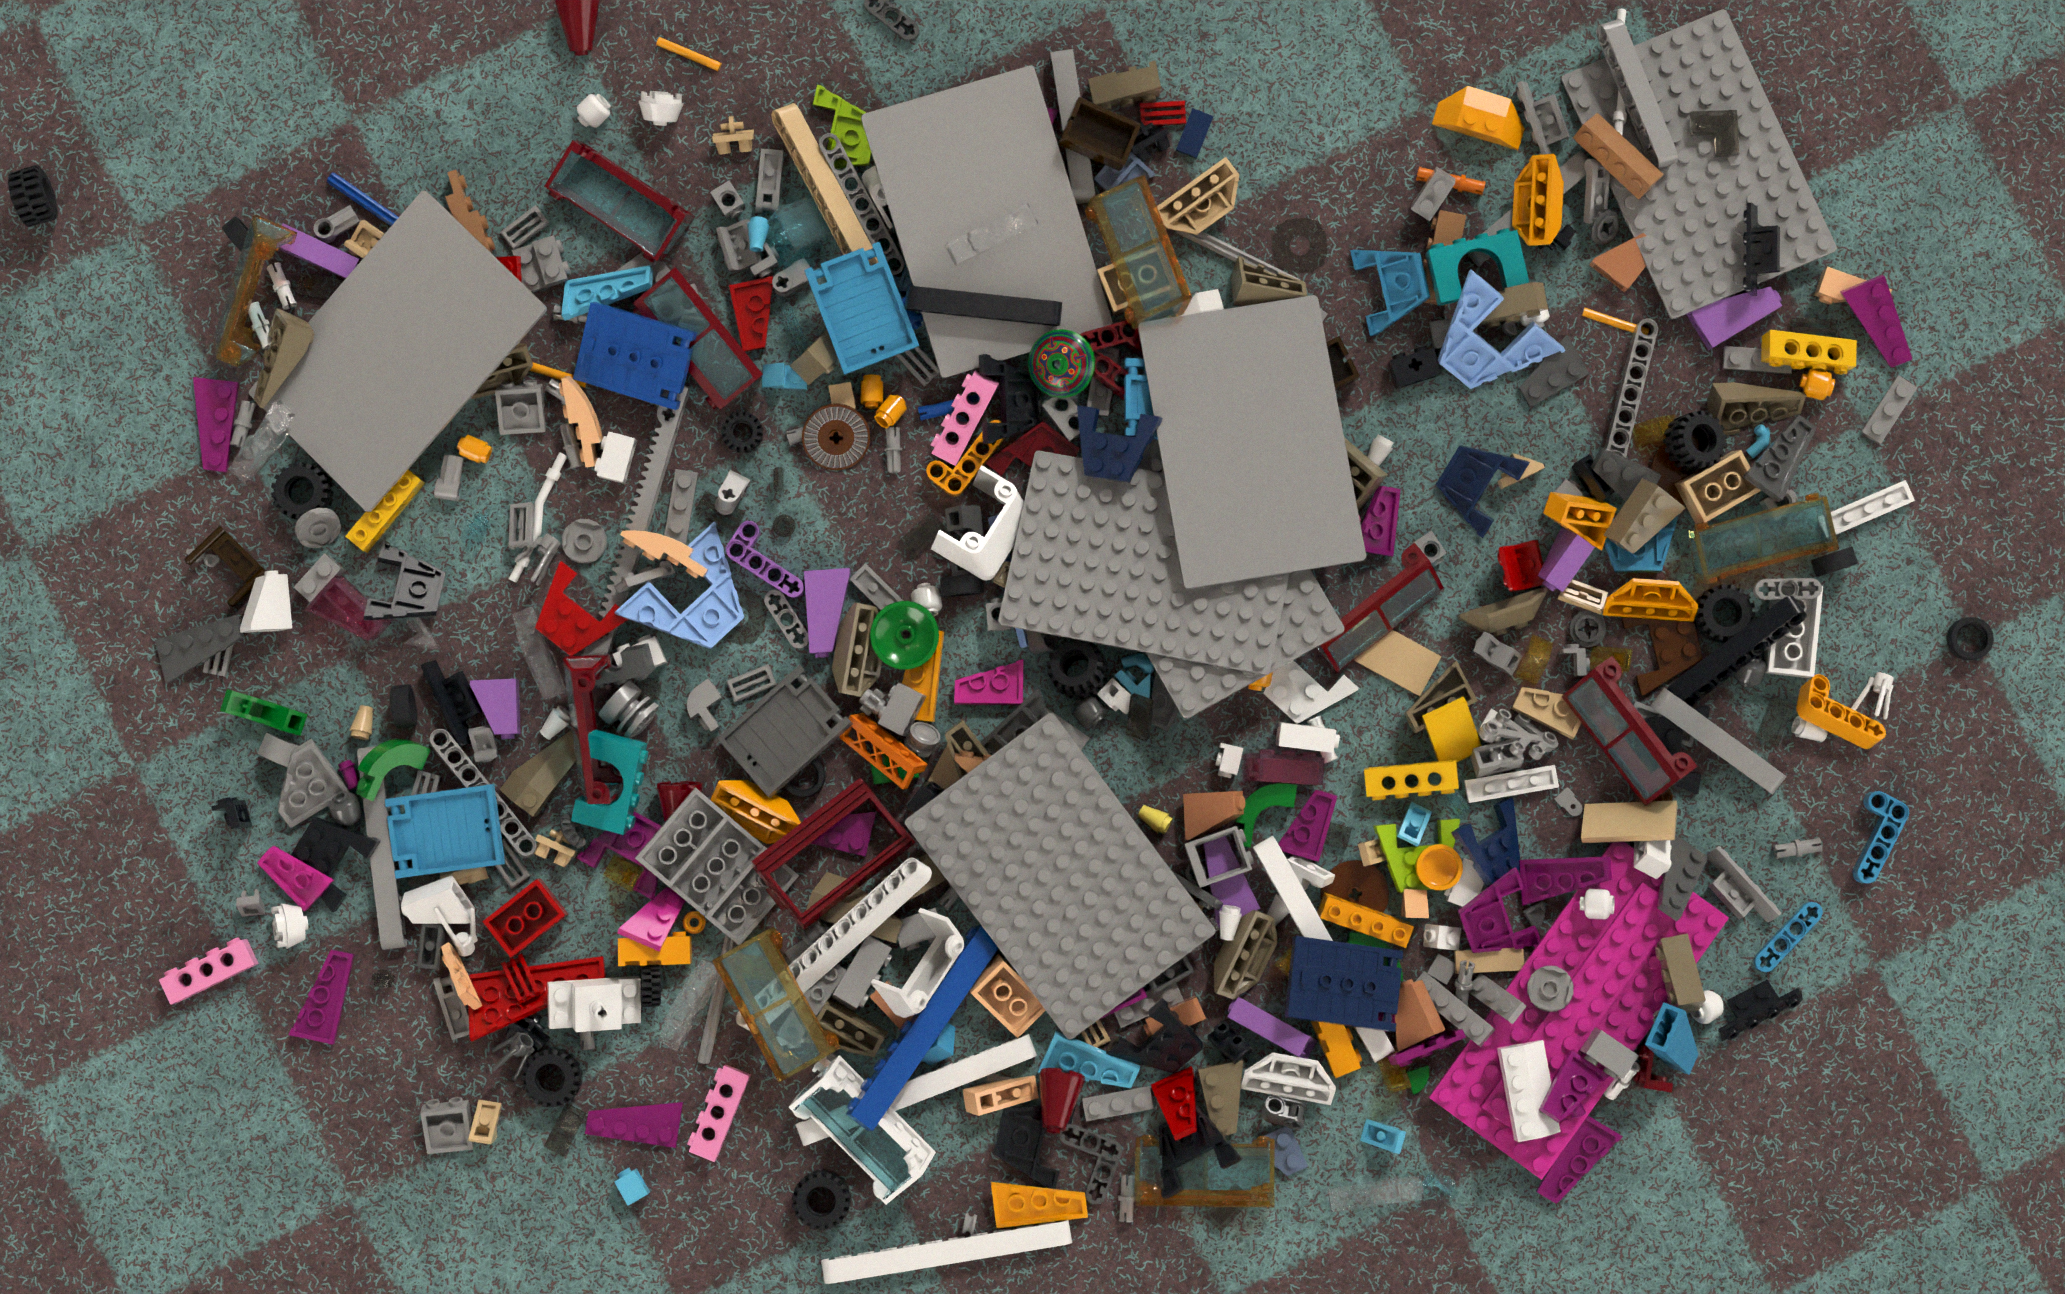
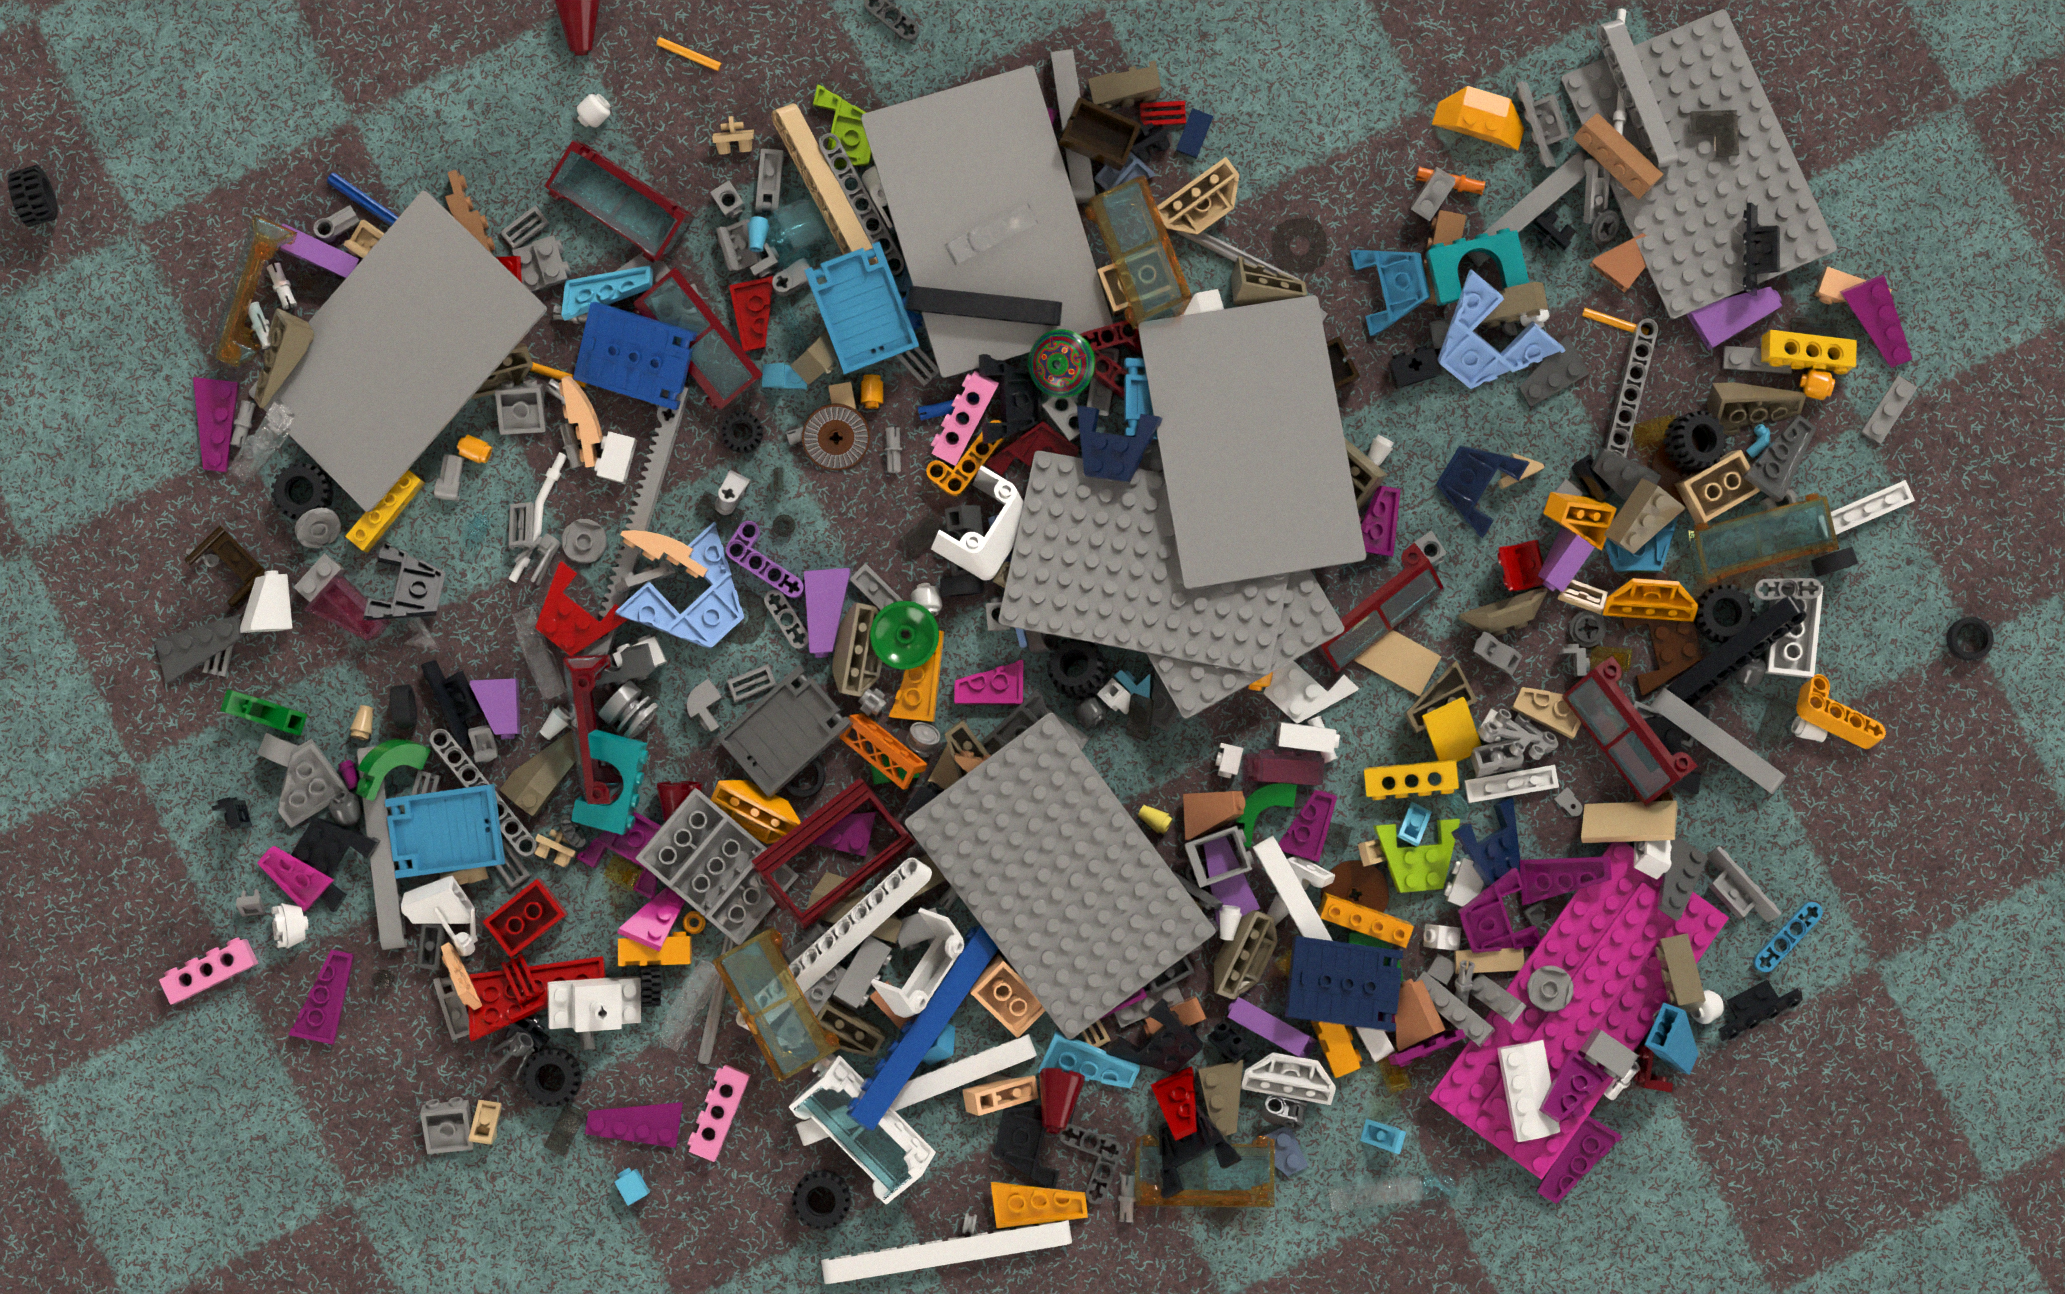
black tyre [222,216,264,260] -> none
white cone [639,91,684,126] -> none
light grey plate [661,469,699,560] -> none
light orange brick [874,395,907,428] -> none
light grey brick [878,682,927,737] -> none
light grey plate [1082,1086,1154,1121] -> none
medium azure arm [1121,653,1154,674] -> none
light nougat slope [1401,889,1429,918] -> none
green tile [1406,1065,1429,1095] -> none
light orange piece [1415,844,1463,890] -> none
light orange wedge [1512,154,1564,246] -> none
clear yellow slope [1515,634,1553,685] -> none
white head [1580,889,1615,920] -> none
light grey pin [1773,837,1822,859] -> none
white plant [1851,672,1894,720] -> none
dark azure beam [1852,791,1909,883] -> none

